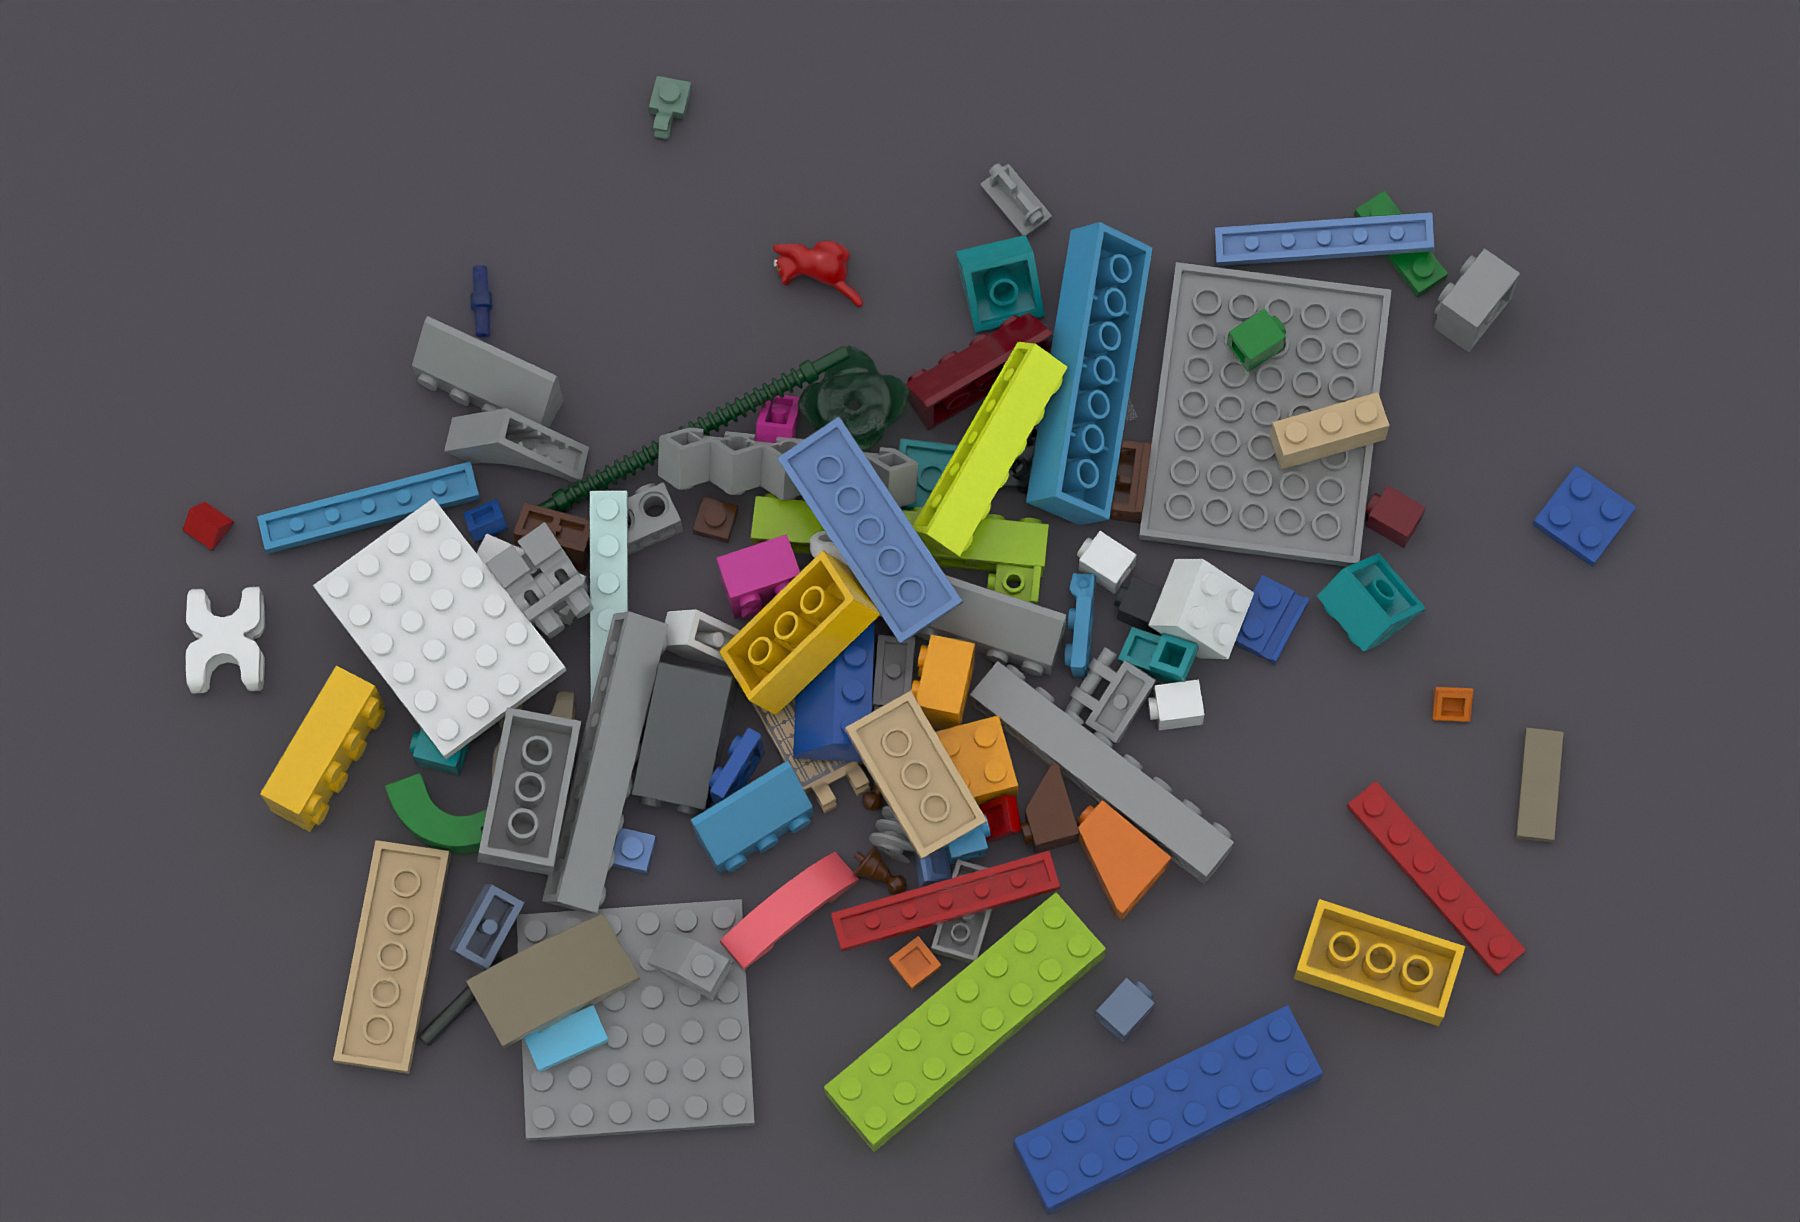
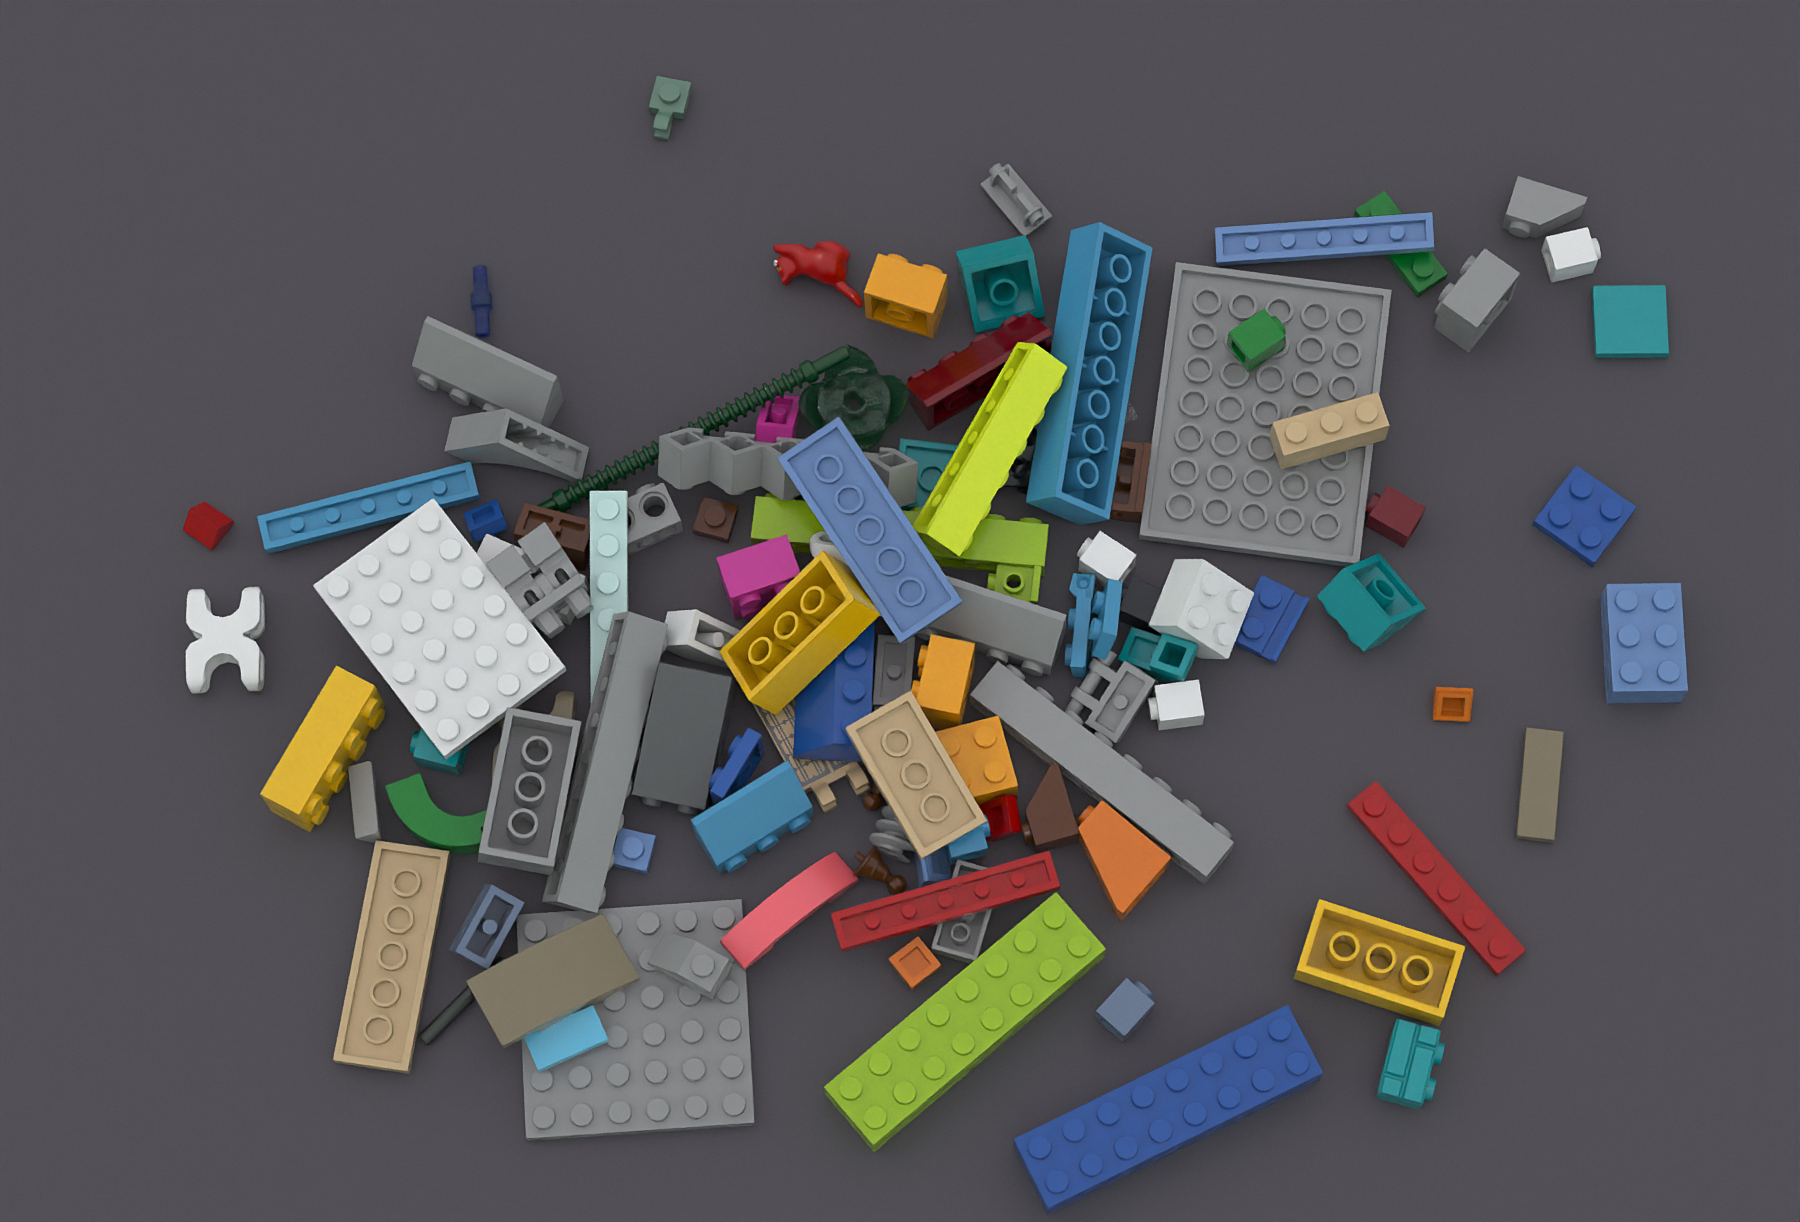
none -> light grey slope [348,761,382,843]
none -> light orange brick [864,253,948,339]
none -> dark azure plate [1088,578,1123,660]
none -> teal brick [1375,1019,1445,1109]
none -> light grey slope [1501,176,1587,238]
none -> white brick [1541,227,1601,283]
none -> teal tile [1591,285,1669,358]
none -> medium blue brick [1600,583,1688,703]

